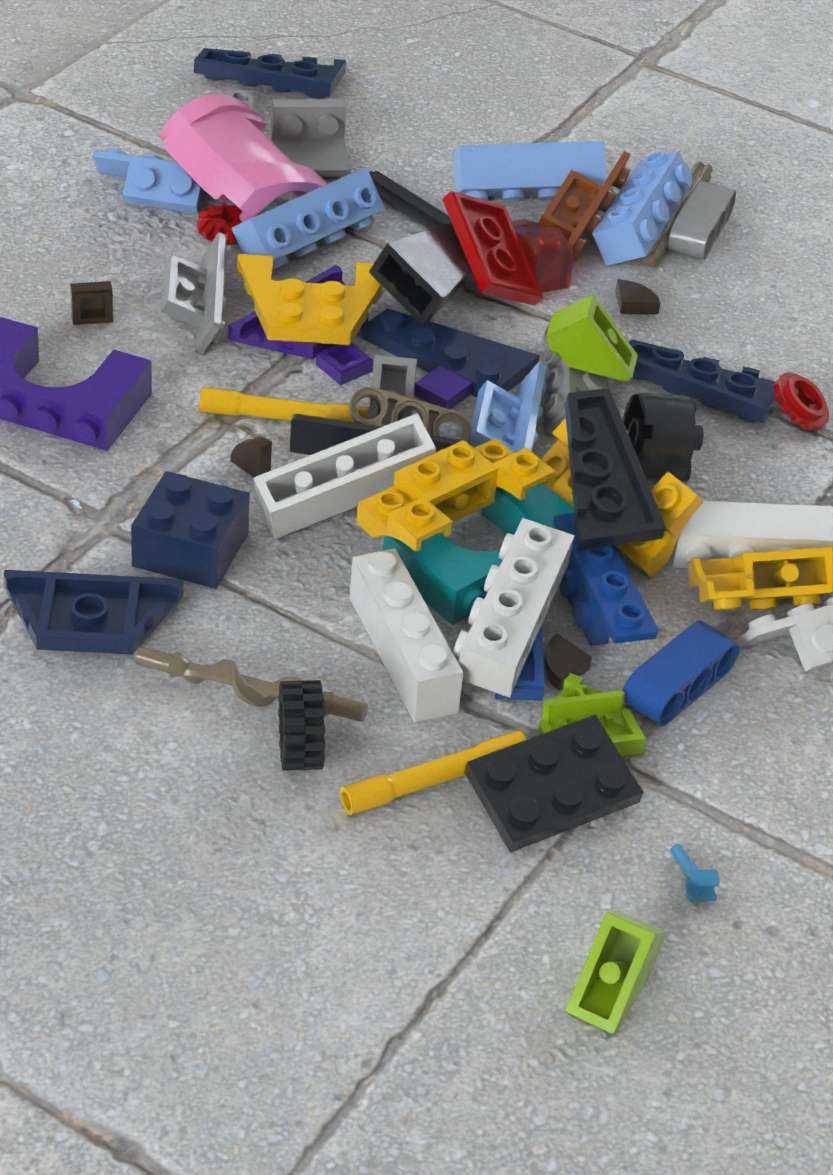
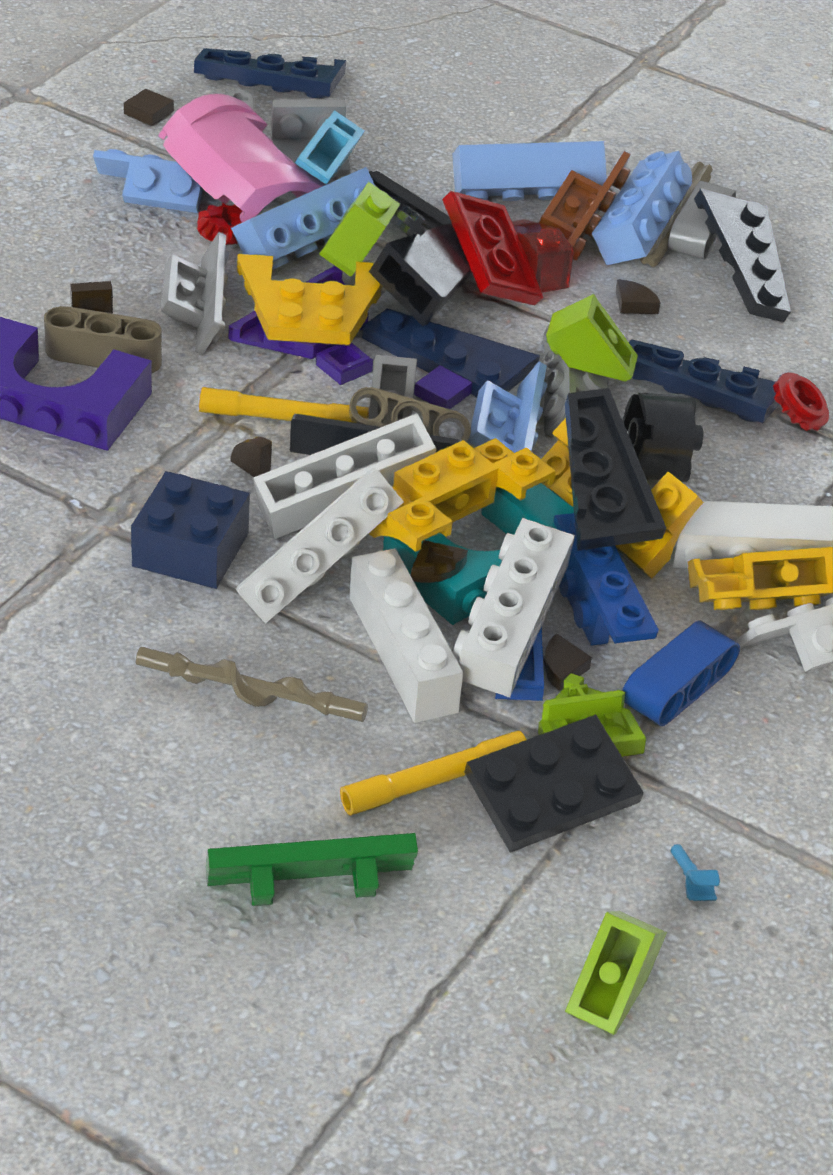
dark blue wing [4,570,184,655] -> none
black tyre [278,680,325,771] -> none
none -> dark tan beam [44,306,162,373]
none -> dark brown tile [123,88,174,126]
none -> green hinge [205,833,418,906]
none -> white bracket [236,468,404,624]
none -> medium azure slope [295,110,365,185]
none -> lime slope [319,181,400,277]
none -> black axle [390,202,426,237]
none -> dark brown tile [411,540,468,583]
none -> wing [694,188,791,322]

